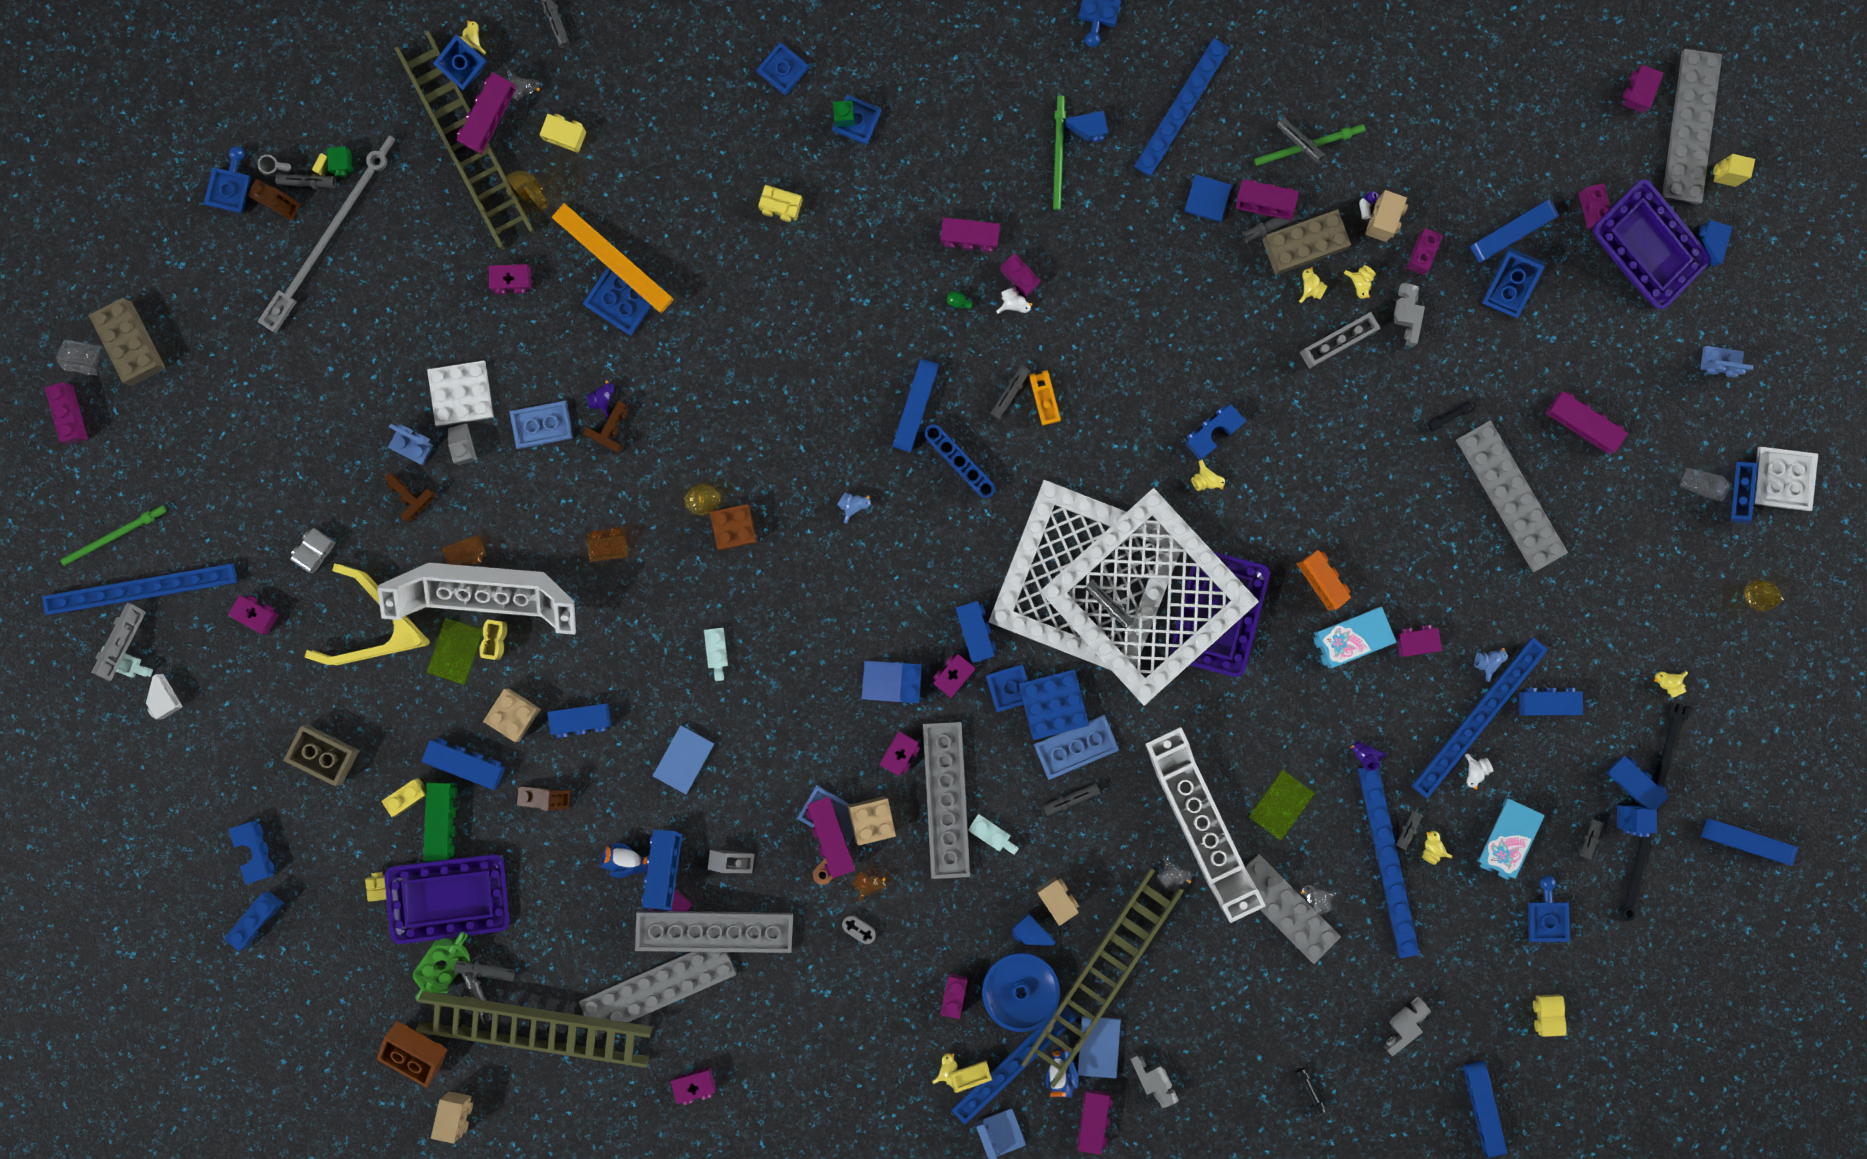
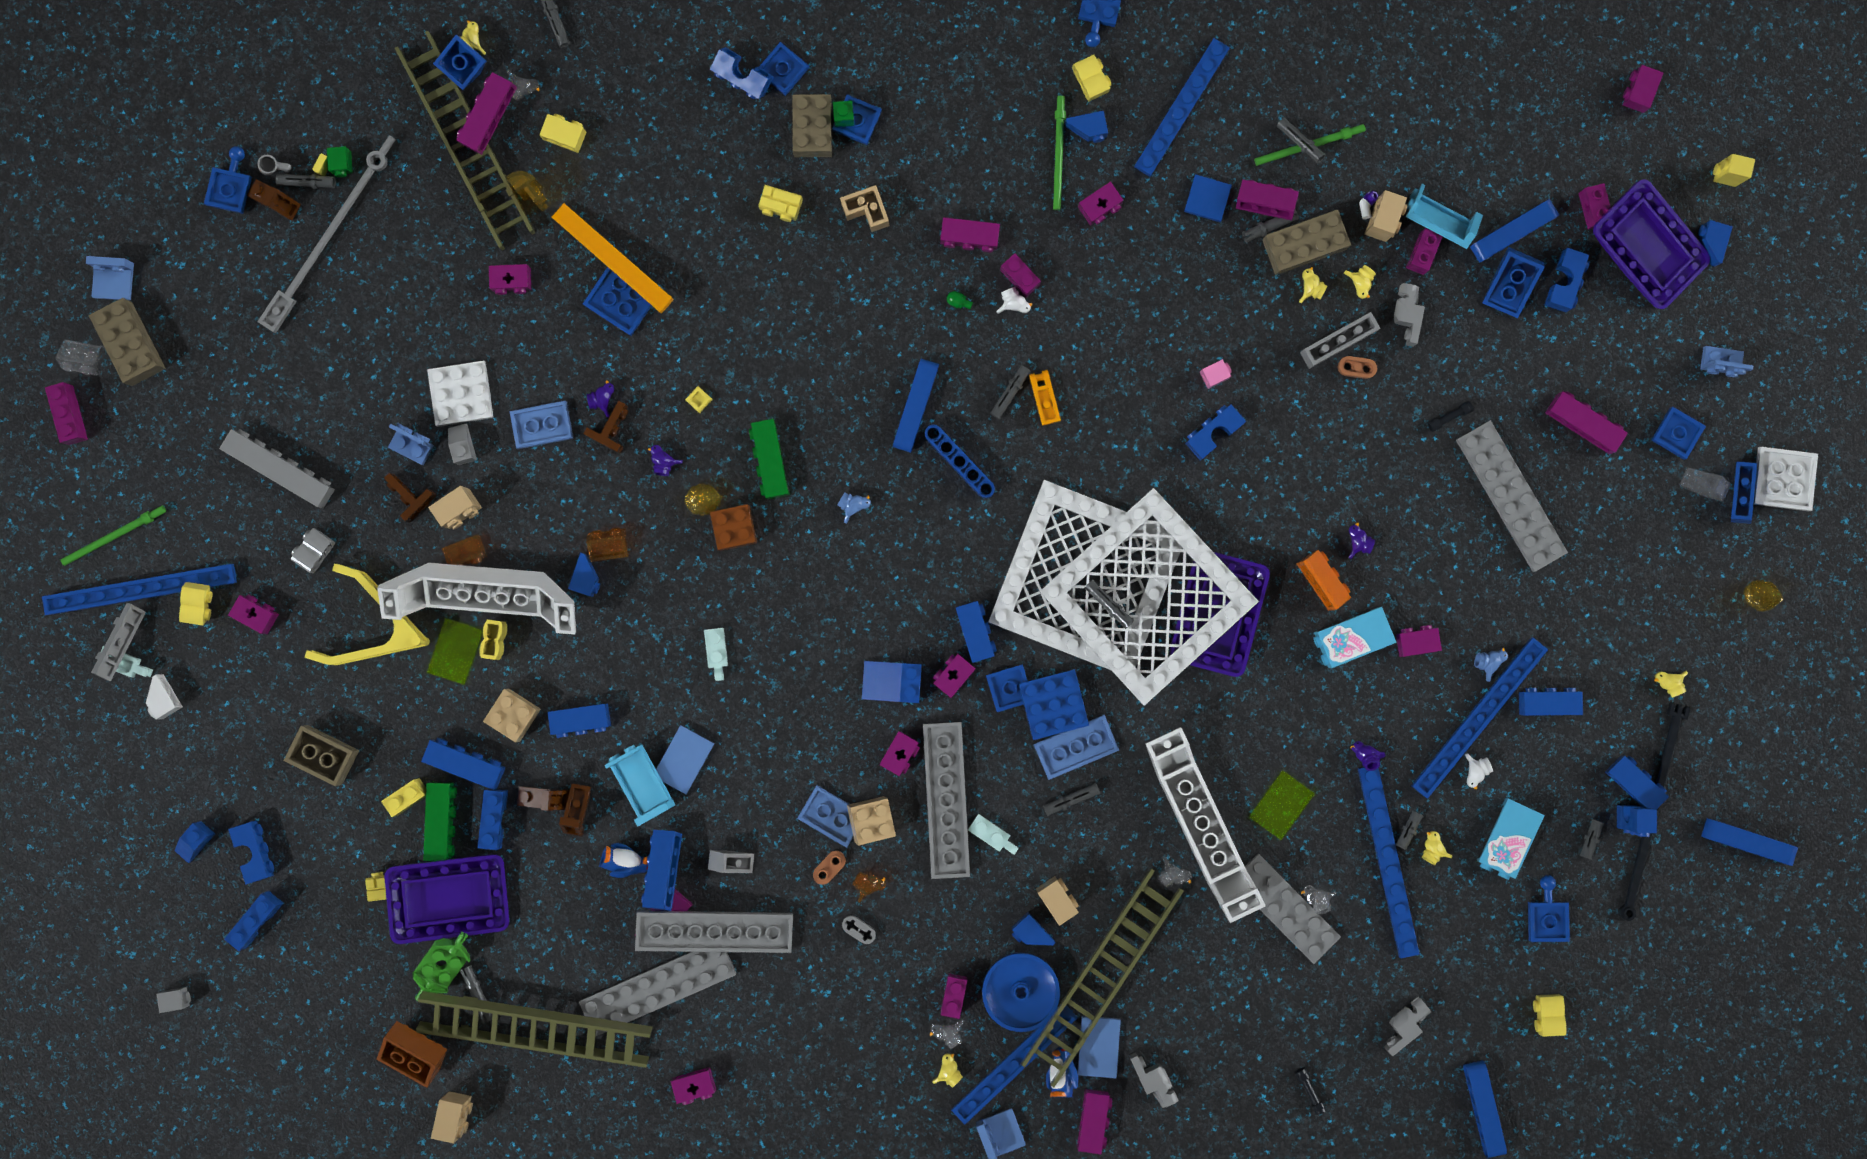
dark grey pin [454,960,515,982] -> none
magenta brick [805,797,856,878] -> none
light yellow tile [949,1061,992,1093] -> none
light yellow animal [1191,460,1225,491] -> none
light grey plate [1662,49,1722,205] -> none
none -> medium blue bracket [86,256,134,301]
none -> light grey brick [156,987,191,1013]
none -> blue slope [174,821,215,863]
none -> light yellow brick [179,582,213,626]
none -> light grey brick [219,429,335,508]
none -> tan brick [428,486,482,530]
none -> blue arch [478,789,508,850]
none -> reddish brown bracket [559,784,591,837]
none -> blue slope [568,553,600,597]
none -> medium azure panel [605,745,675,827]
none -> dark purple animal [648,445,683,476]
none -> light yellow tile [685,386,713,413]
none -> arch [710,47,774,99]
none -> green brick [749,419,789,500]
none -> dark tan brick [793,94,832,157]
none -> tan brick [840,185,889,232]
none -> clear animal [930,1019,964,1049]
none -> light yellow brick [1072,55,1111,102]
none -> magenta brick [1078,181,1123,226]
none -> bright pink brick [1200,359,1232,389]
none -> nougat plate [1338,356,1377,379]
none -> dark purple animal [1348,523,1375,559]
none -> medium azure panel [1406,184,1483,249]
none -> blue arch [1544,248,1590,312]
none -> blue plate [1651,407,1706,460]

